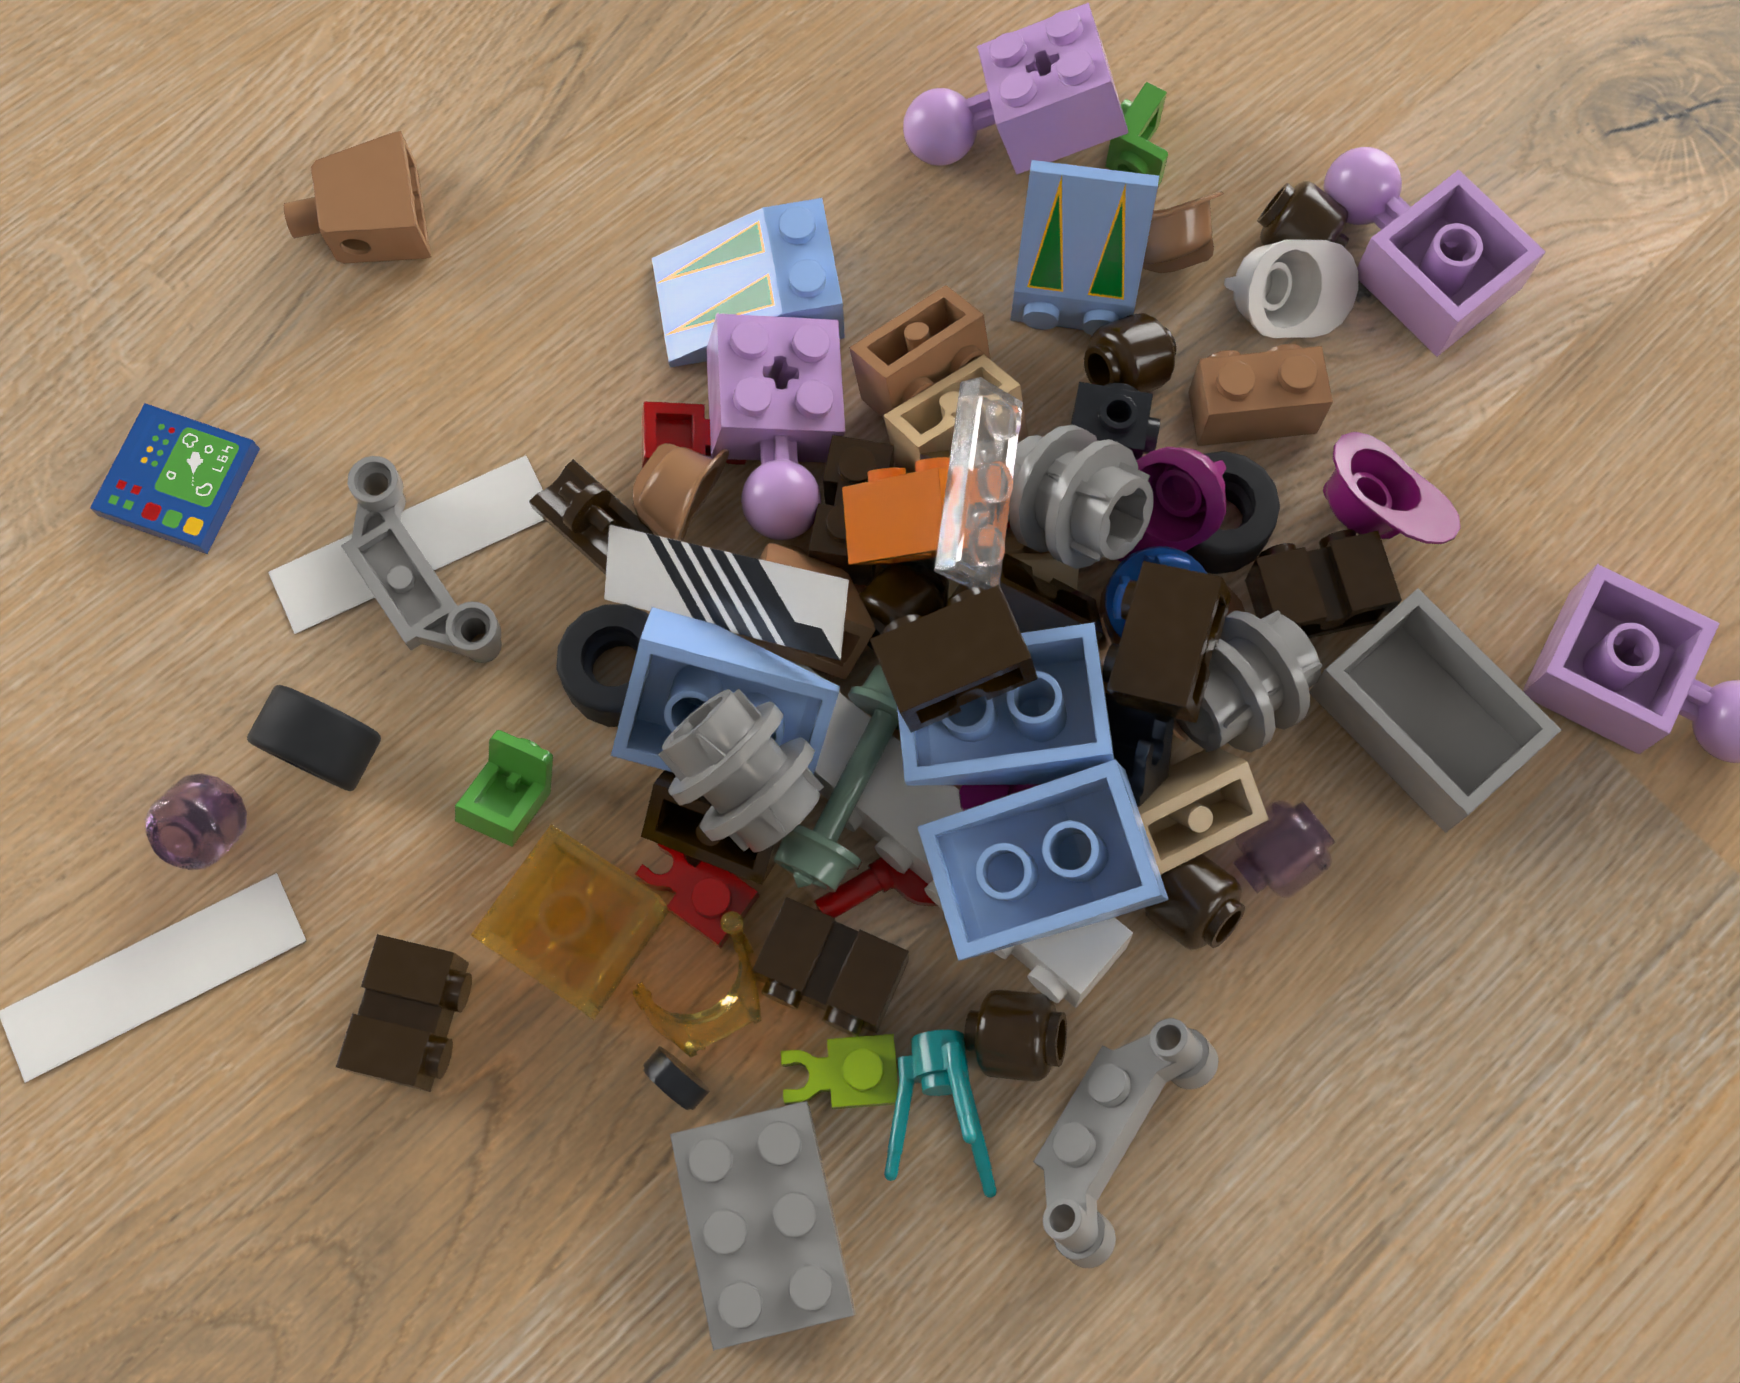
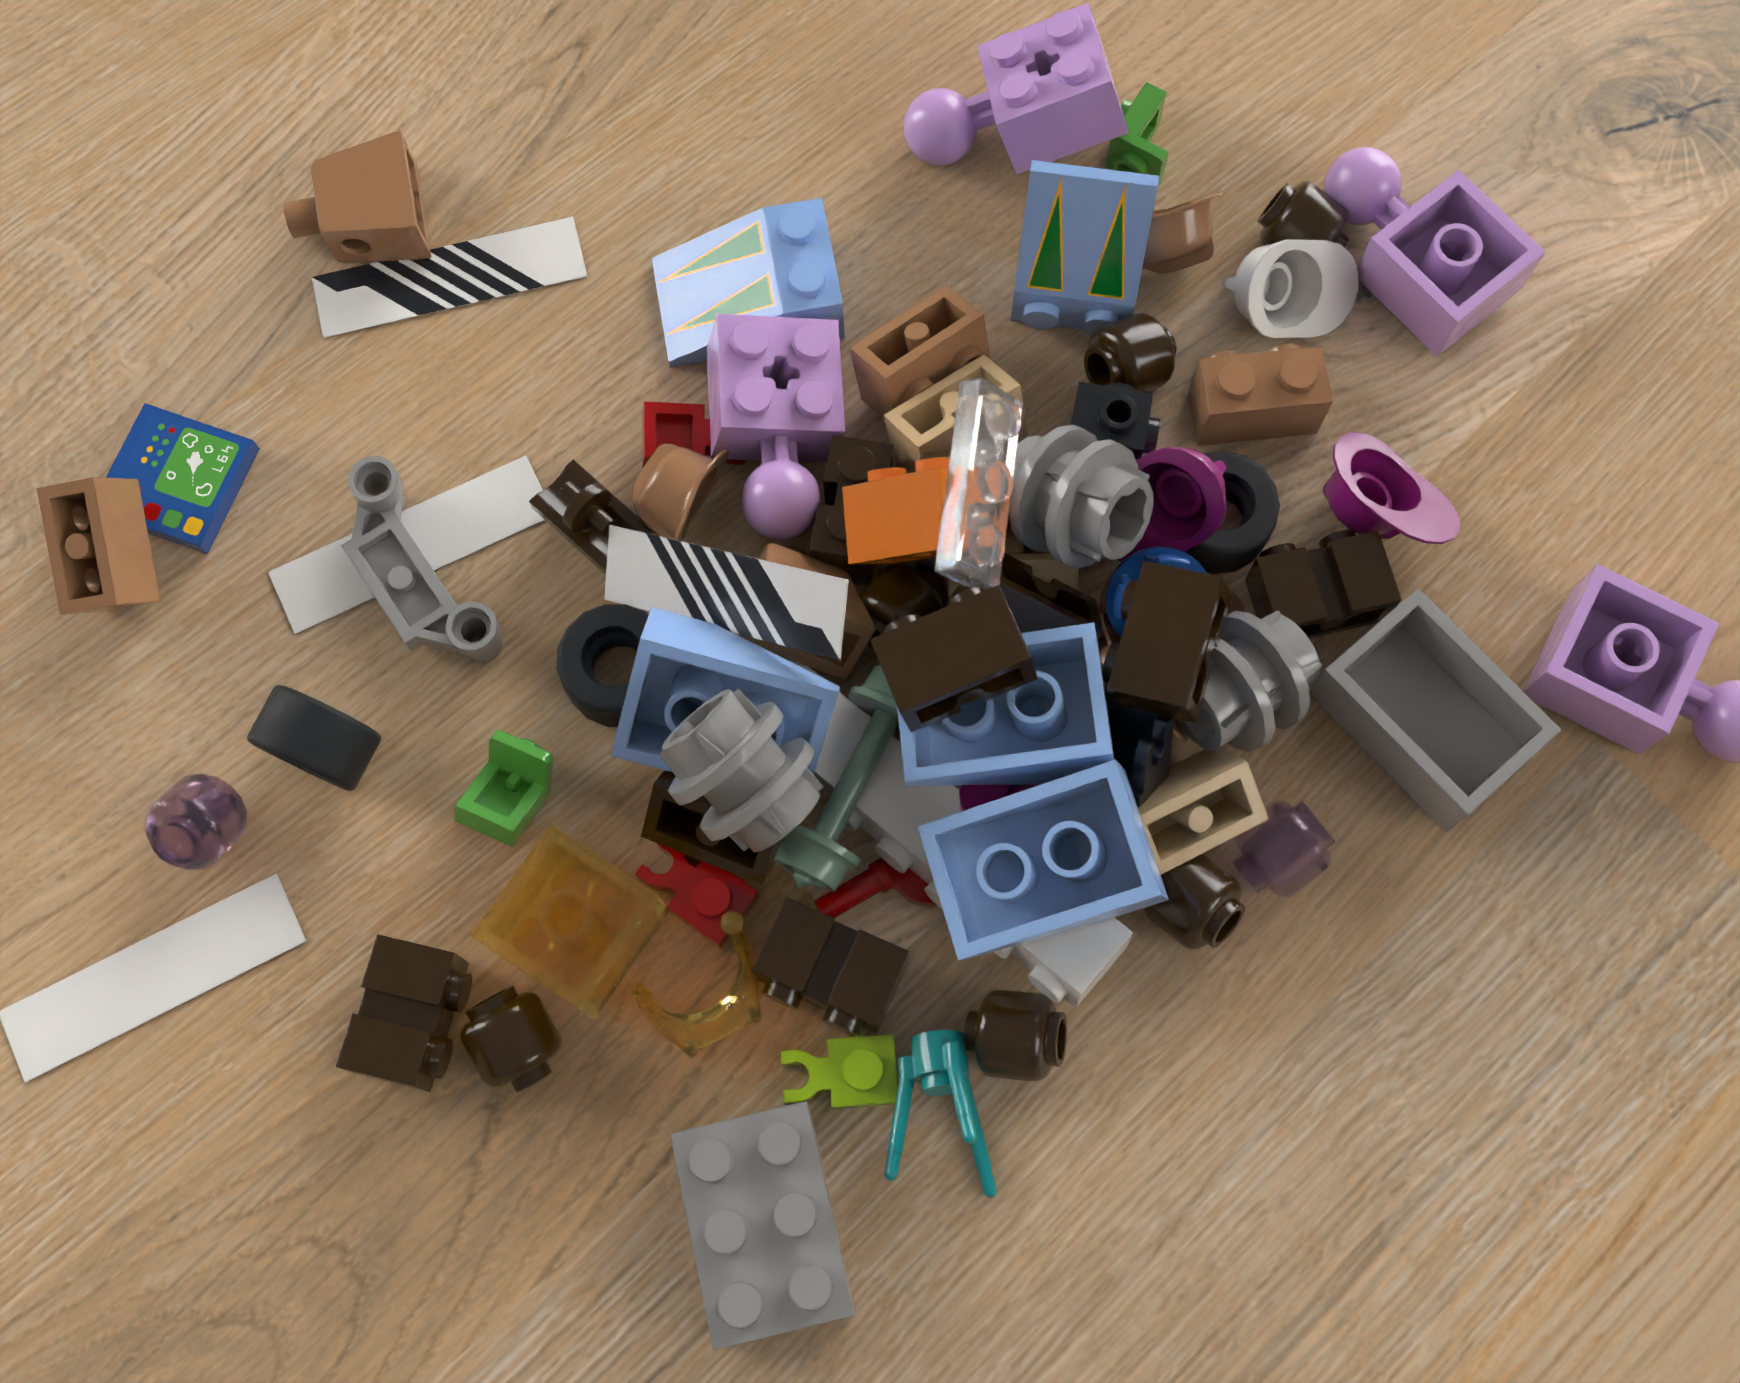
black tile [643,1046,710,1110] -> none
light grey plate [1033,1018,1218,1268] -> none
none -> medium nougat brick [36,477,161,615]
none -> white sticker [312,217,587,338]
none -> dark brown head [460,985,562,1092]

